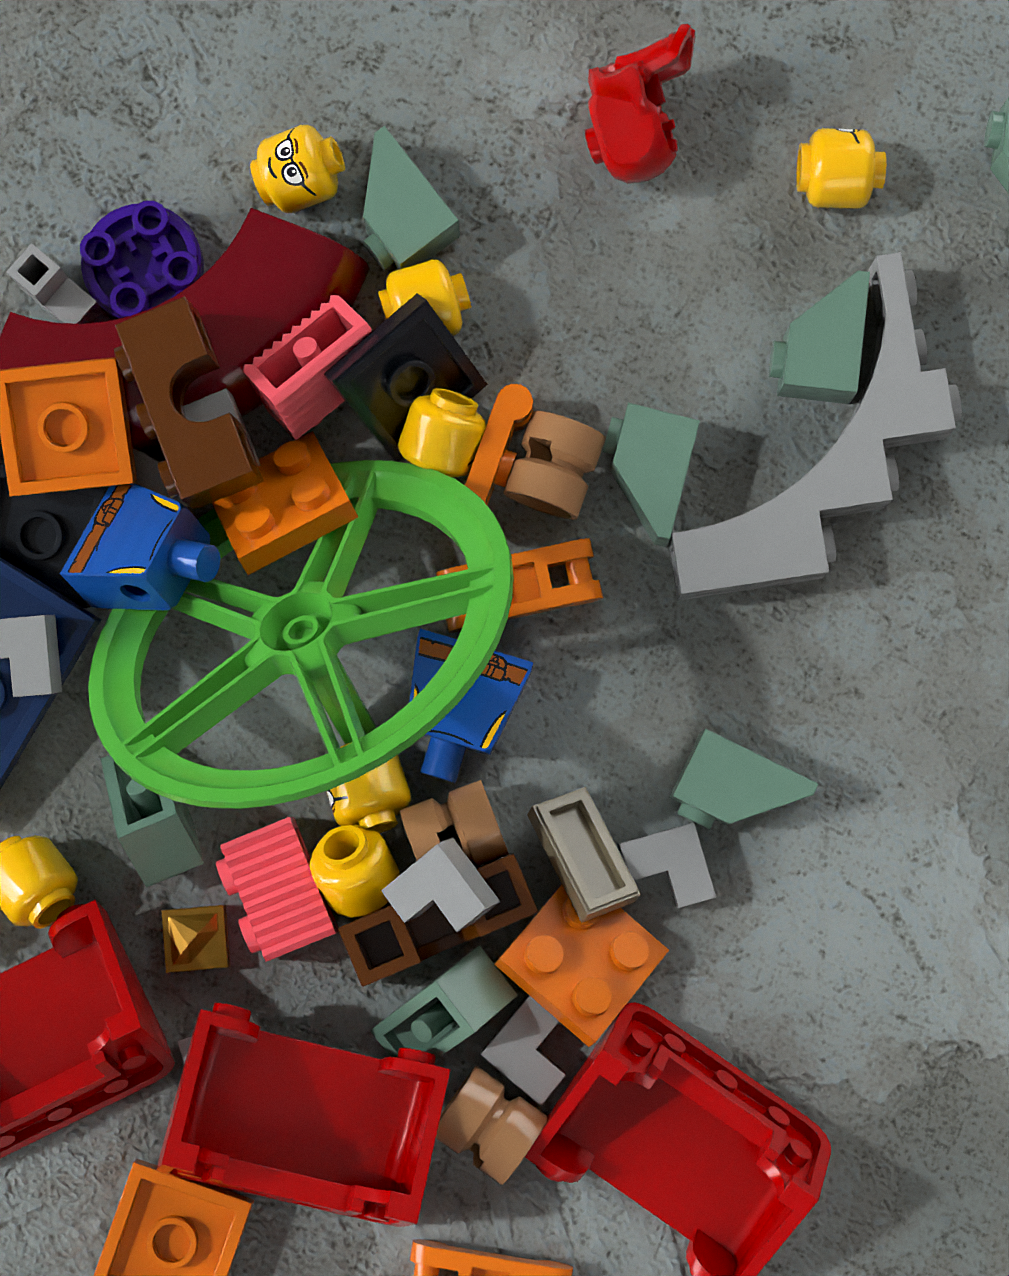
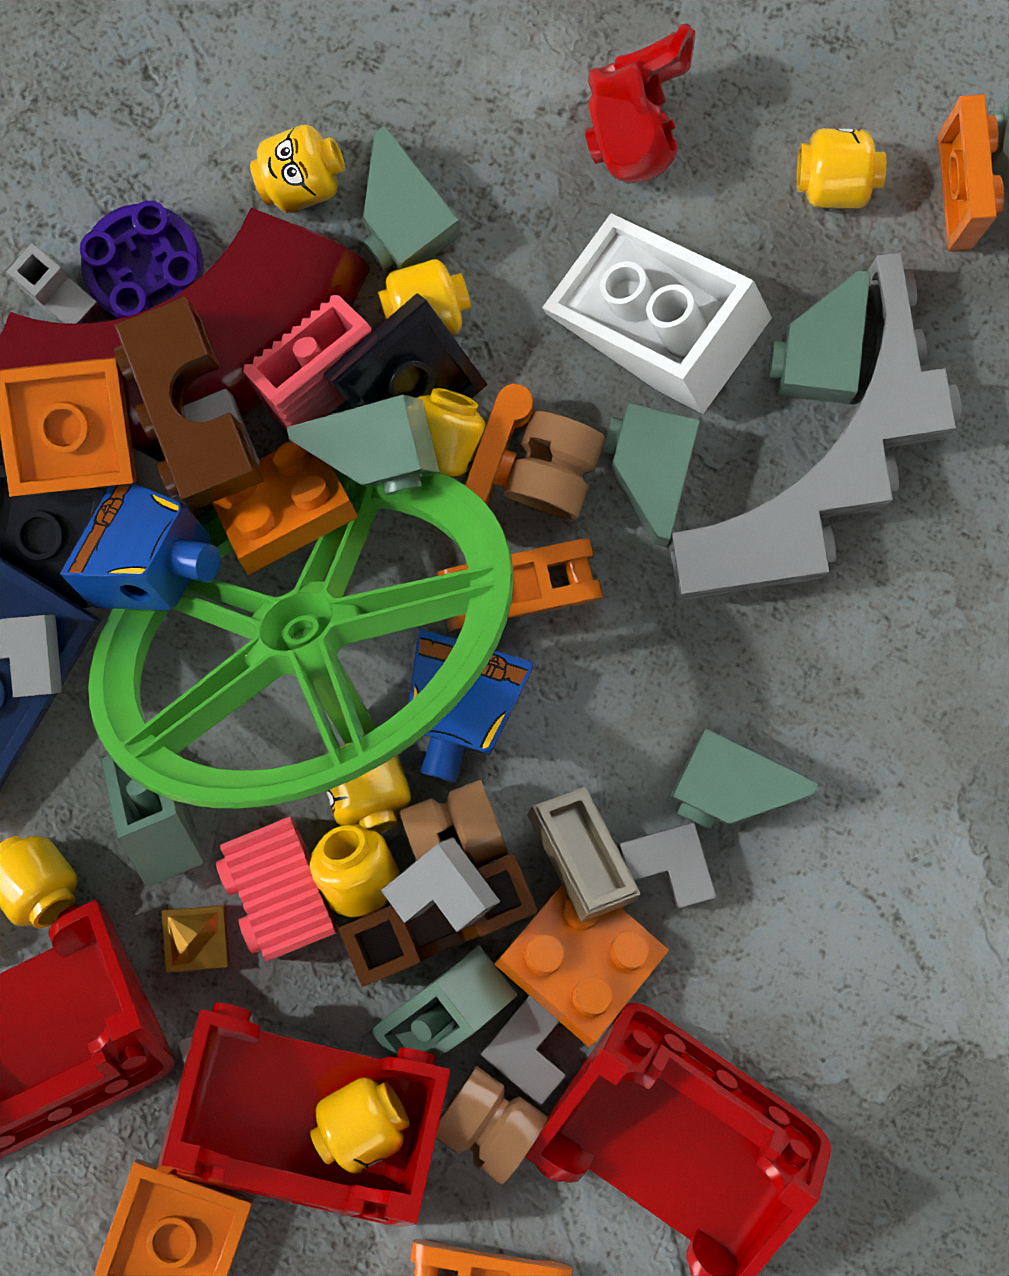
none -> sand green slope [287,395,439,496]
none -> yellow head [310,1077,410,1174]
none -> white slope [542,213,772,414]
none -> orange plate [937,94,1004,251]

